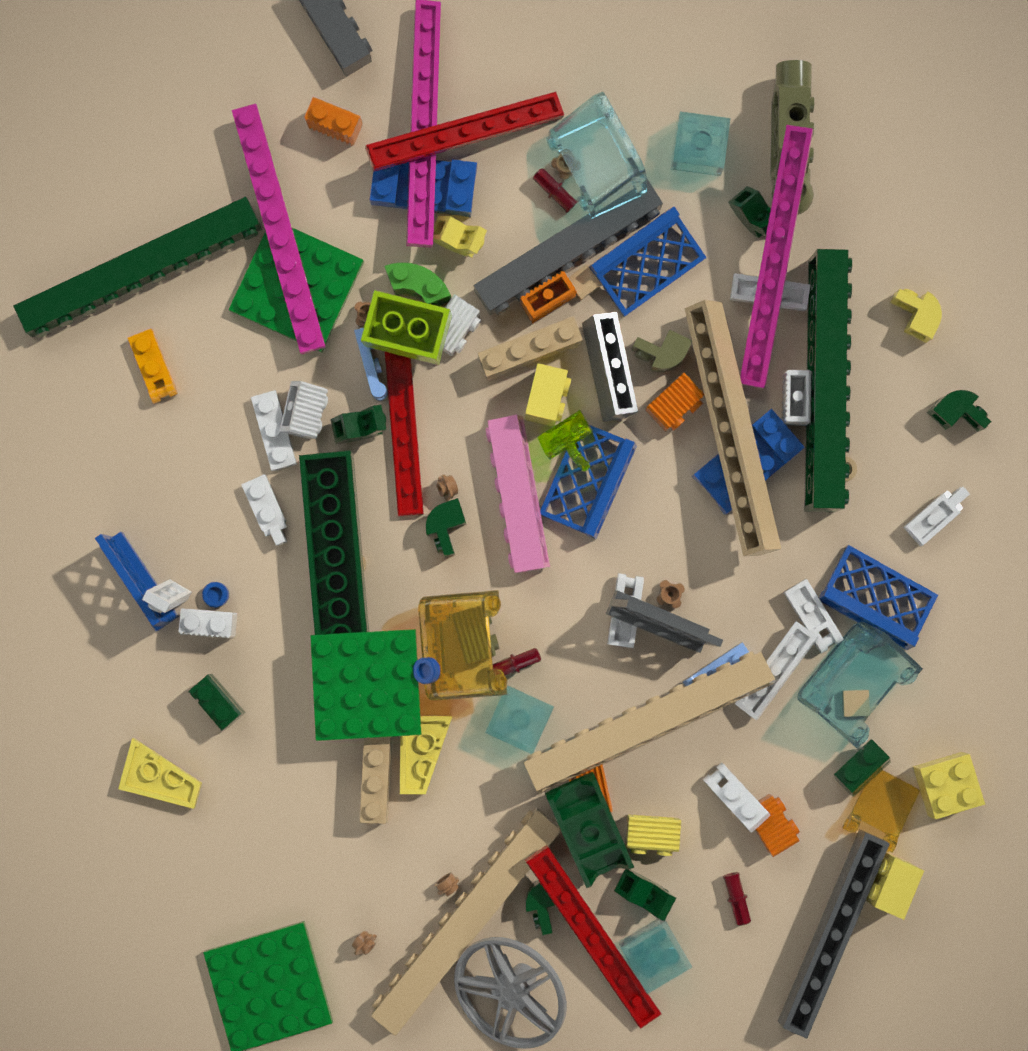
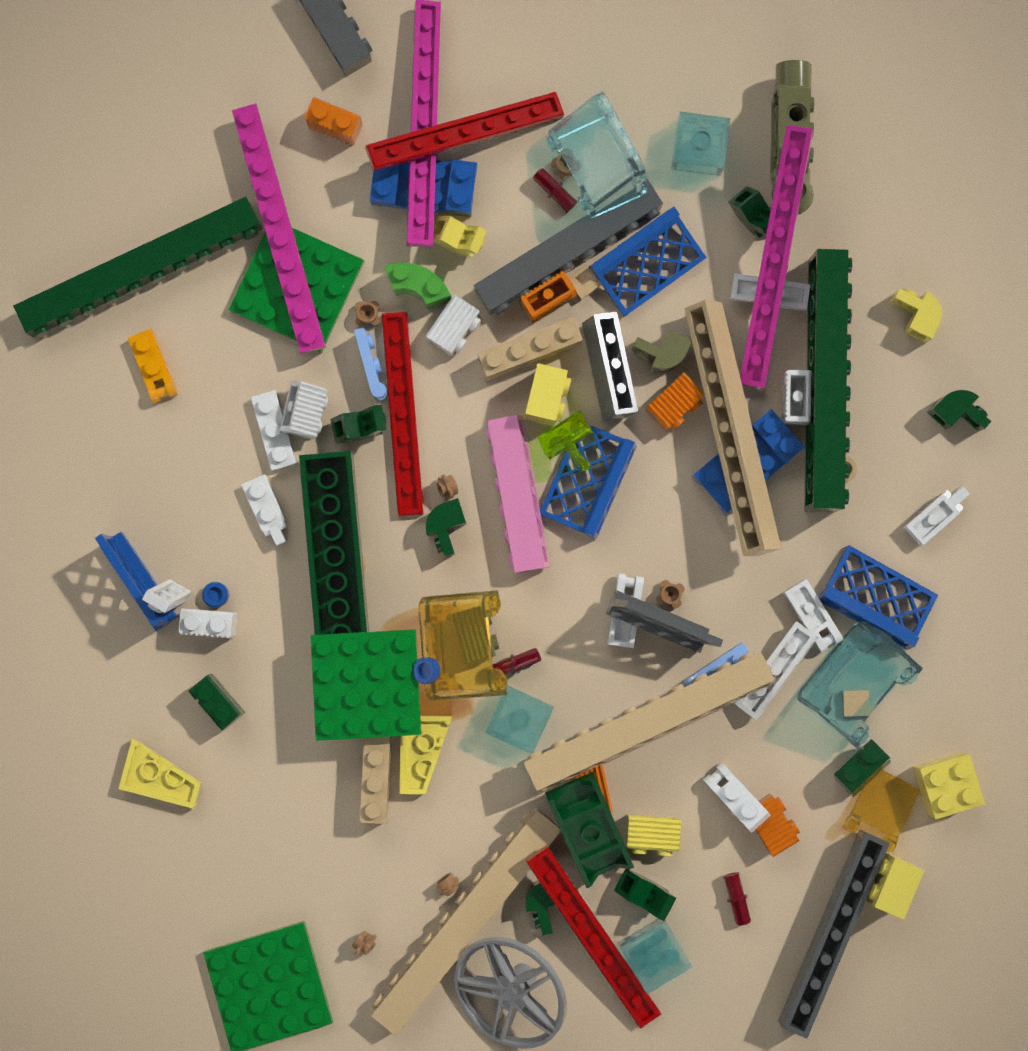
lime brick [361,290,452,365] -> none

